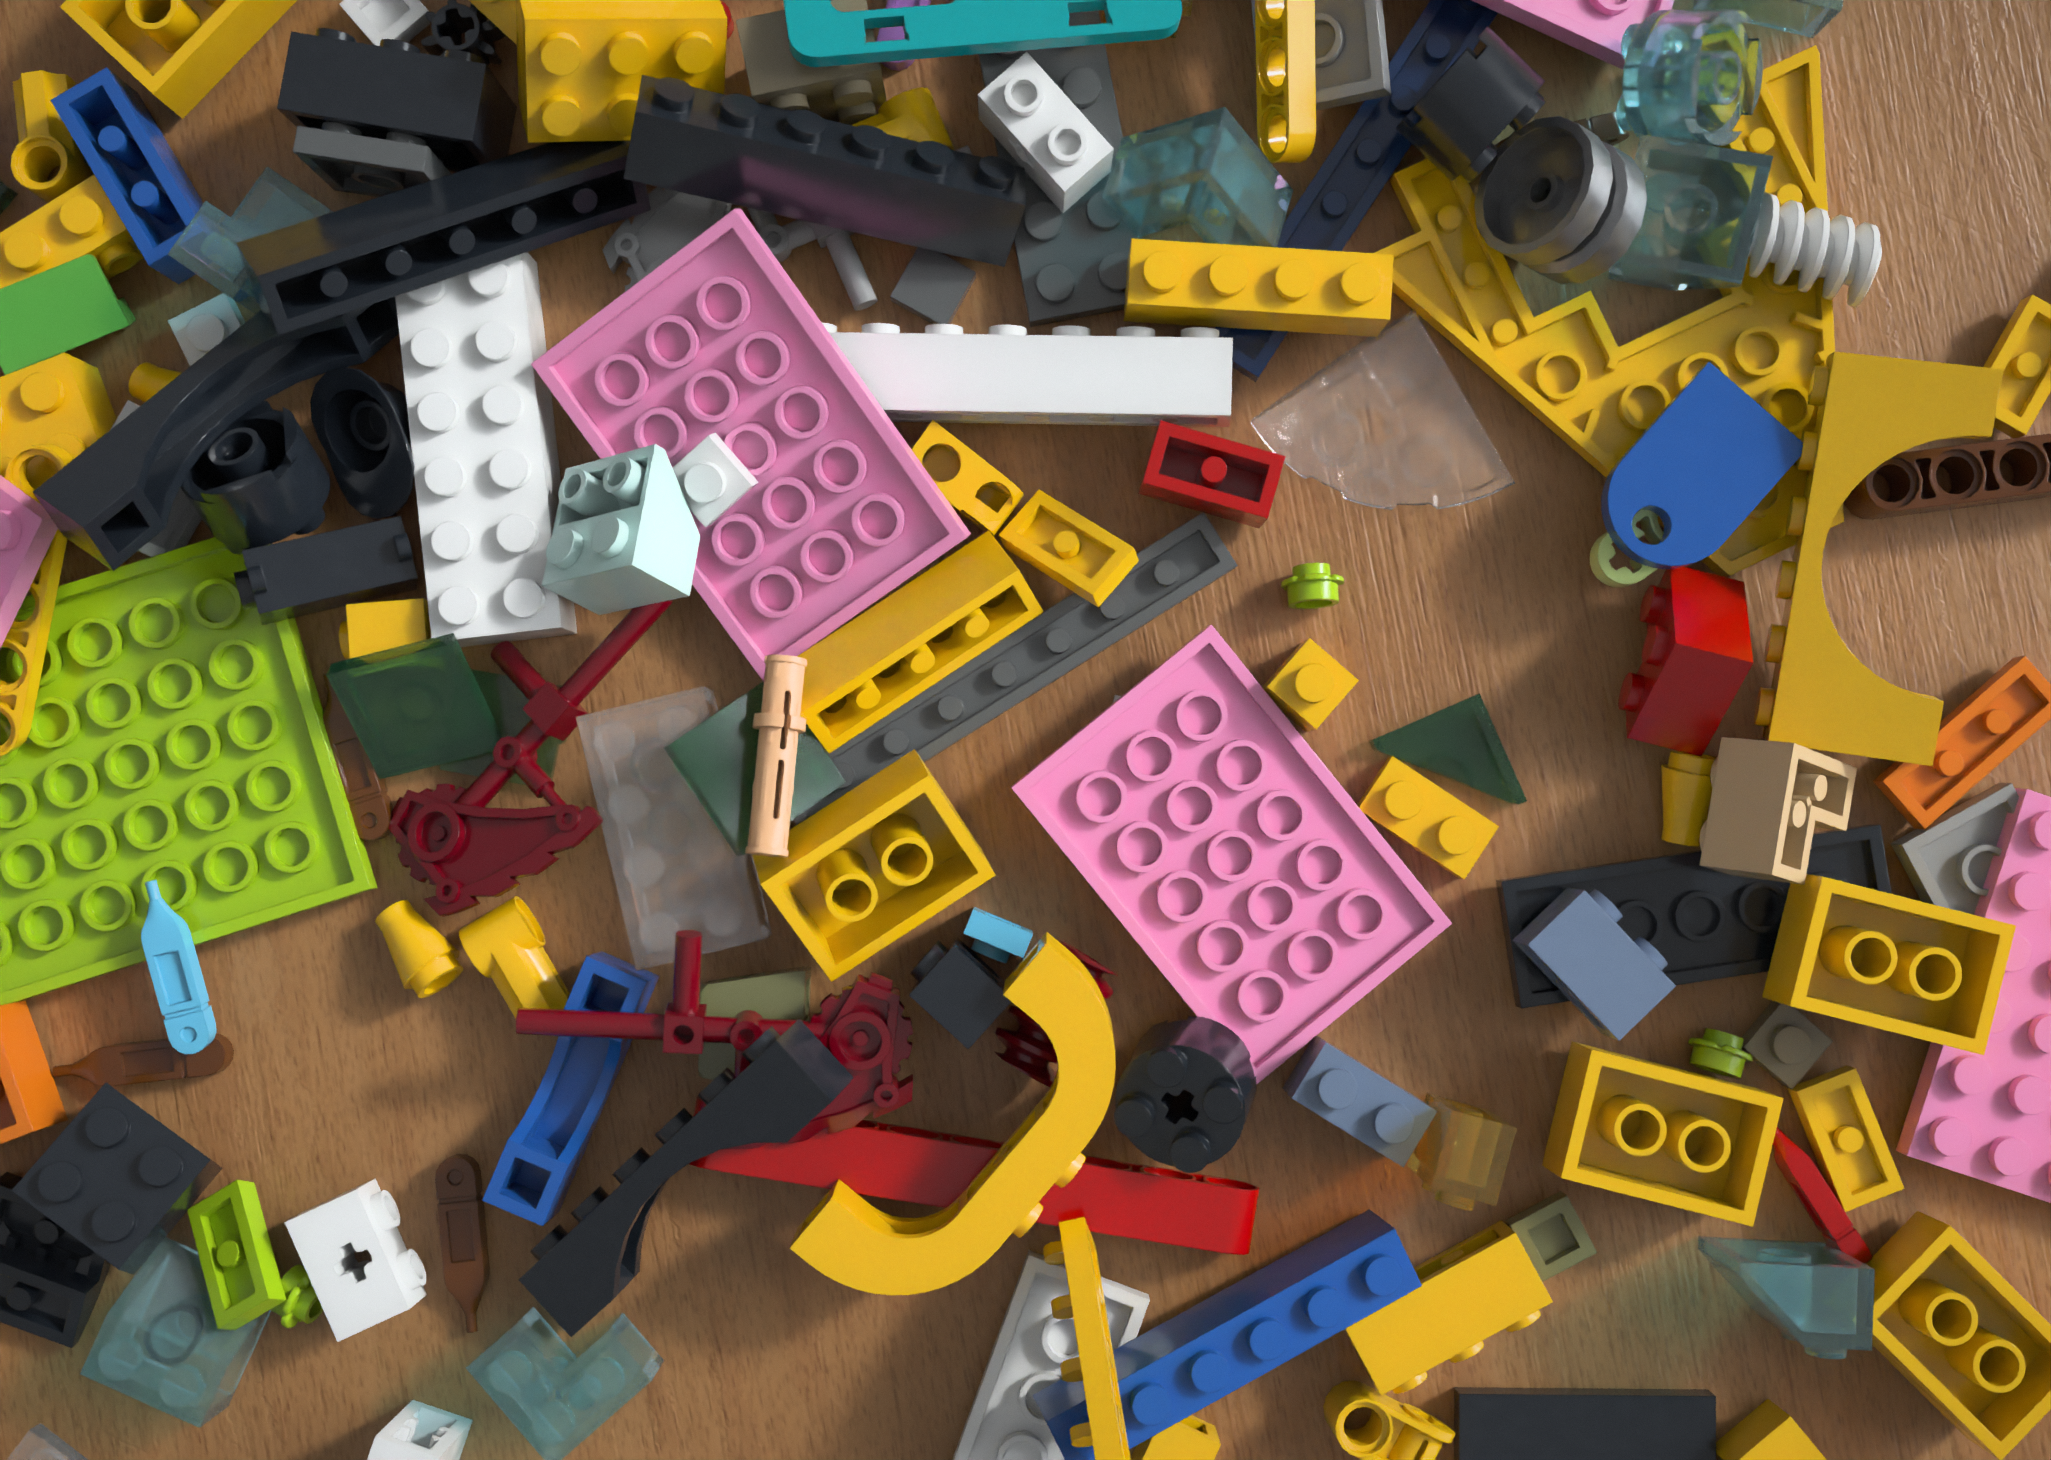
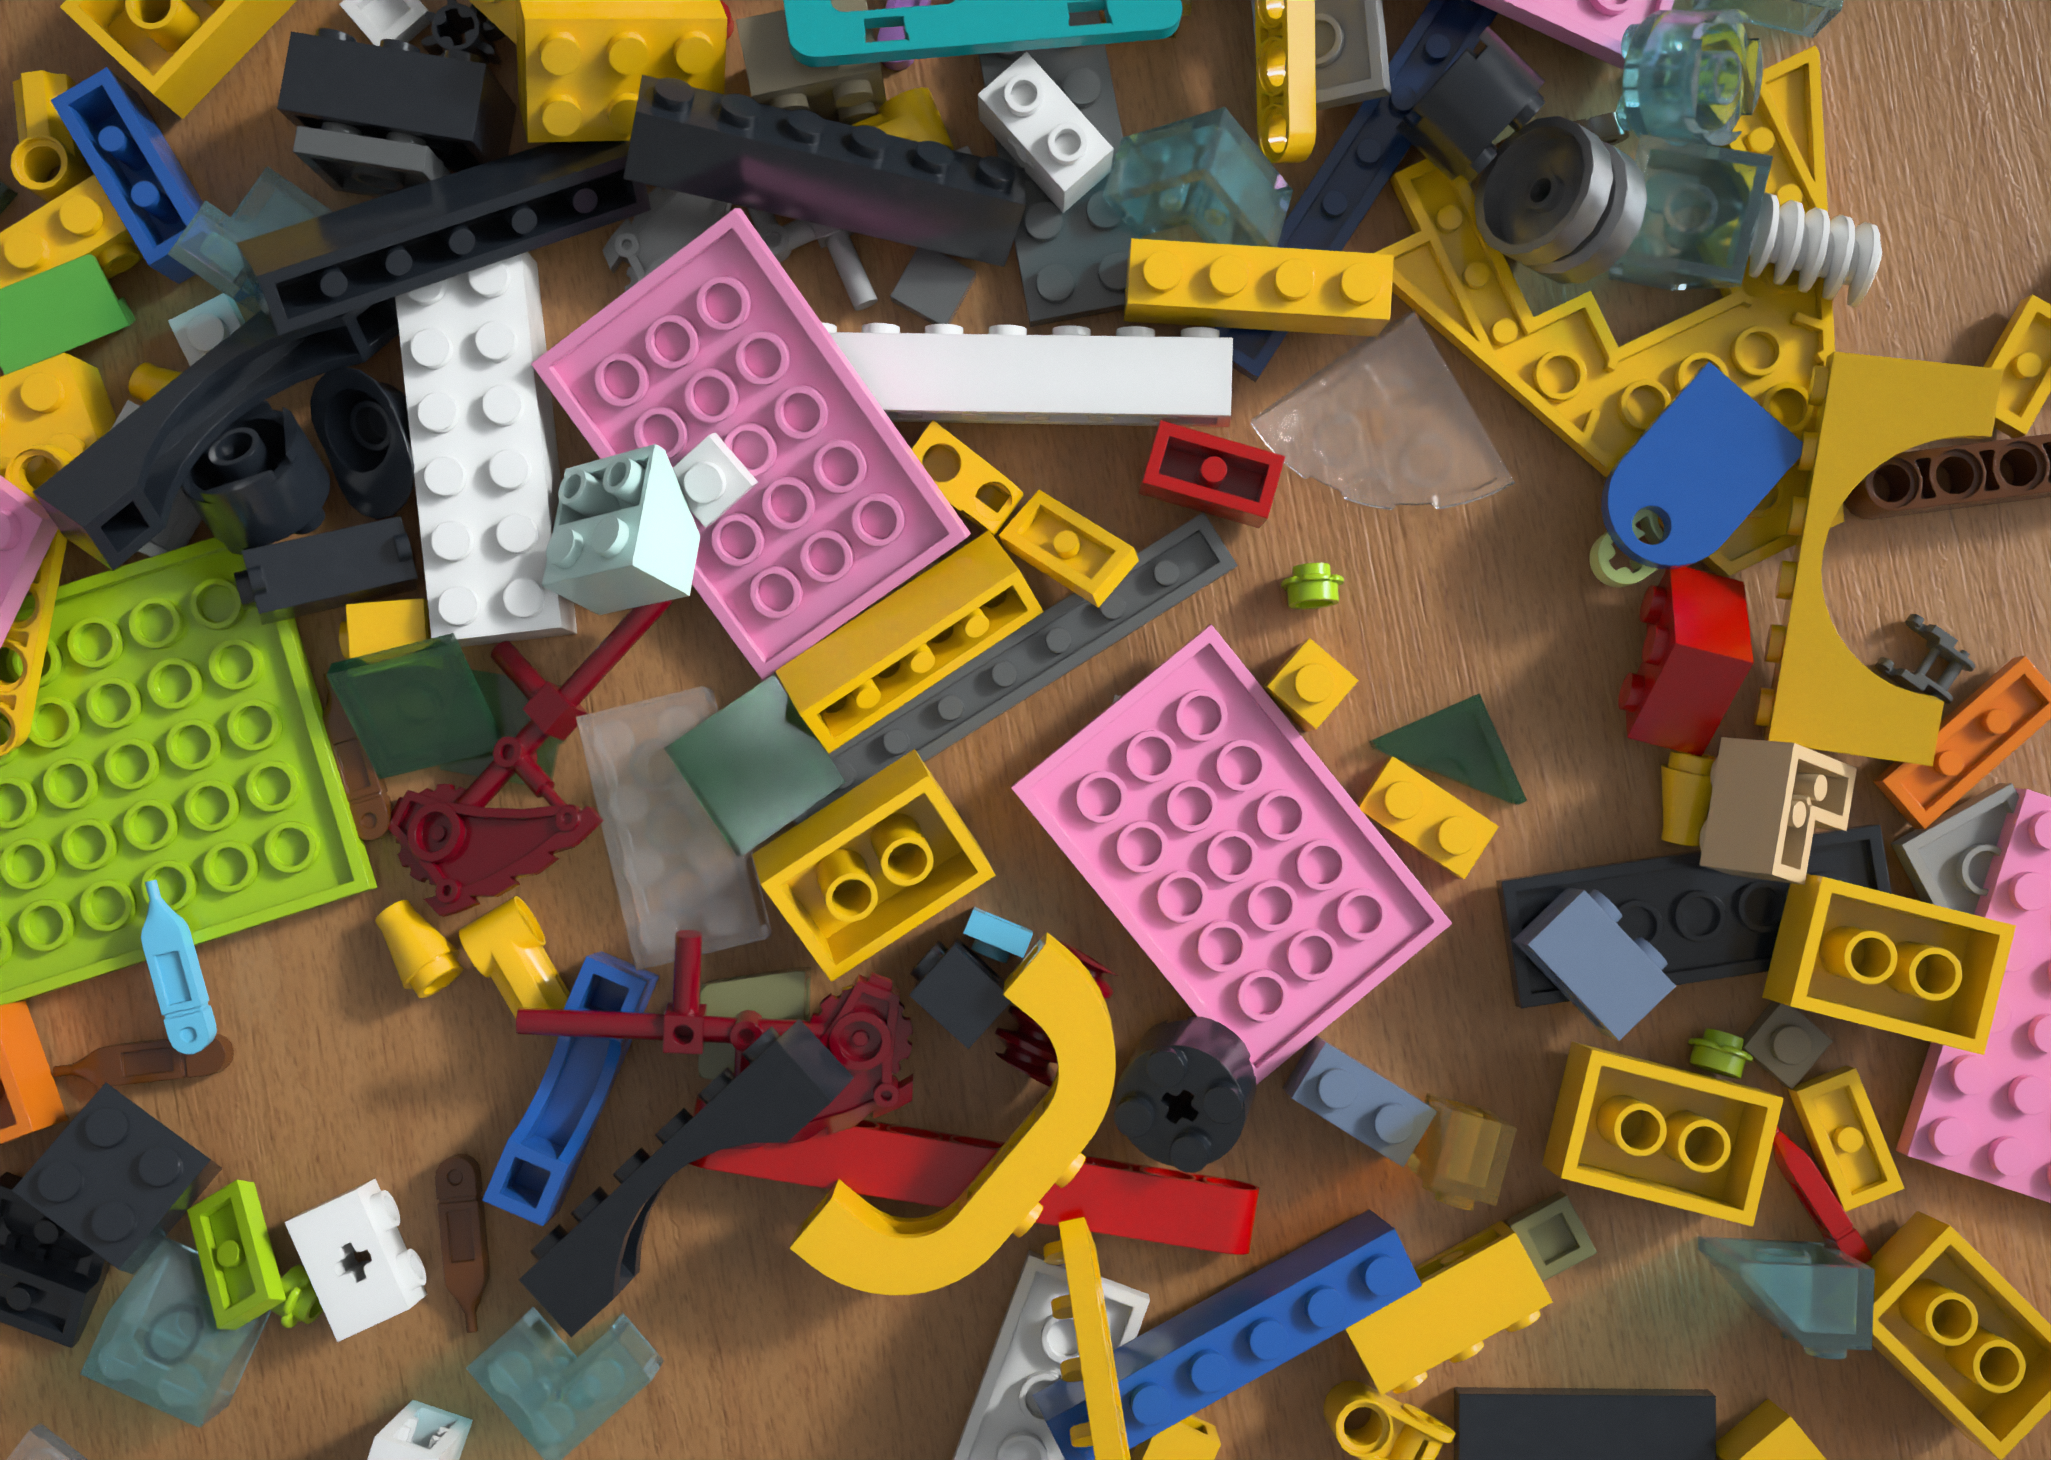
light nougat pin [745,654,807,857] -> none
none -> dark grey piece [1875,614,1976,704]

